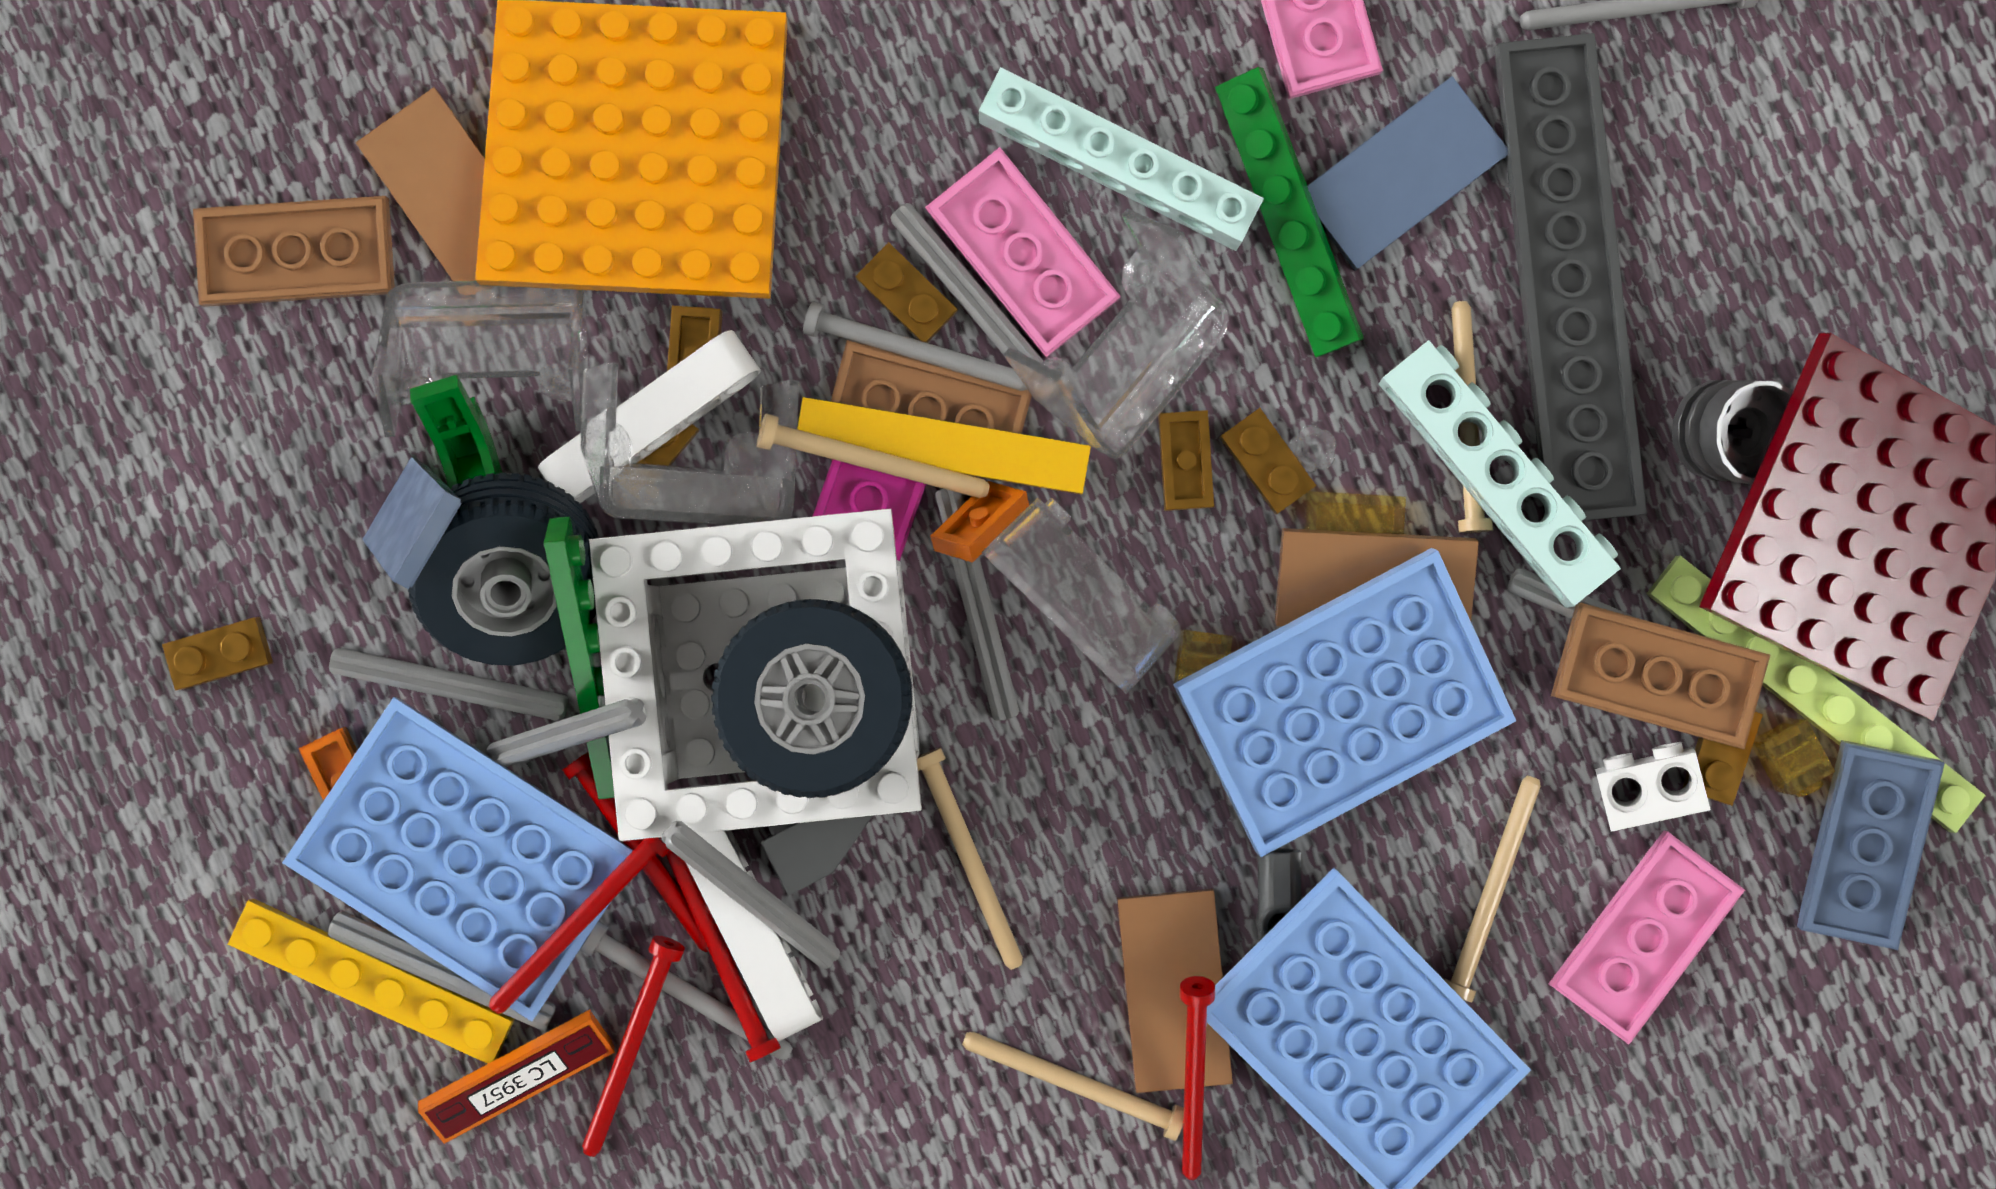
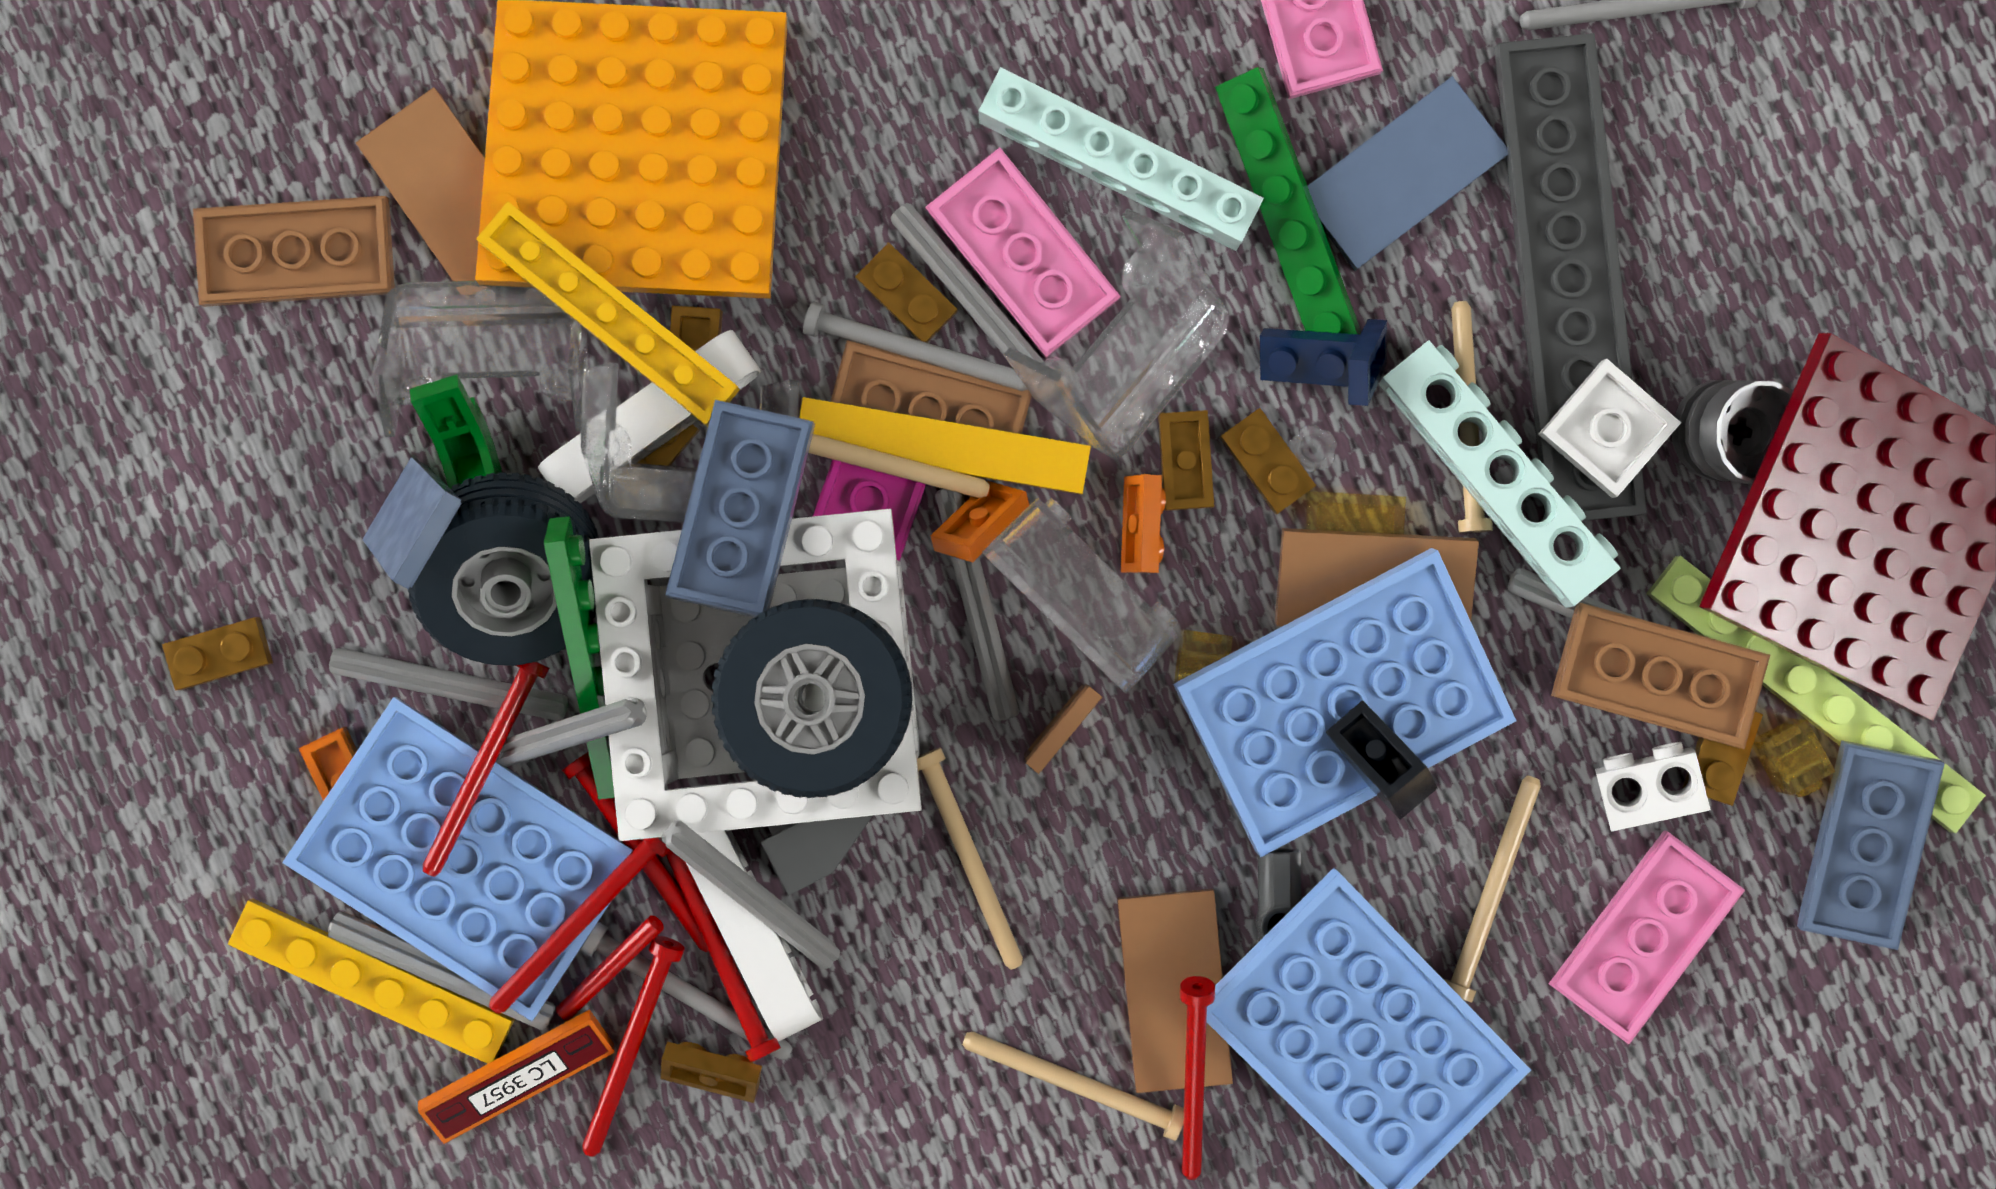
none -> red bar [423,662,550,877]
none -> yellow plate [476,201,740,427]
none -> red bar [556,915,664,1021]
none -> pearl gold plate [660,1041,762,1103]
none -> sand blue tile [665,400,815,617]
none -> medium nougat tile [1024,683,1102,774]
none -> orange plate [1121,474,1166,573]
none -> dark blue bracket [1260,319,1387,406]
none -> black slope [1326,700,1438,820]
none -> white plate [1538,359,1681,498]

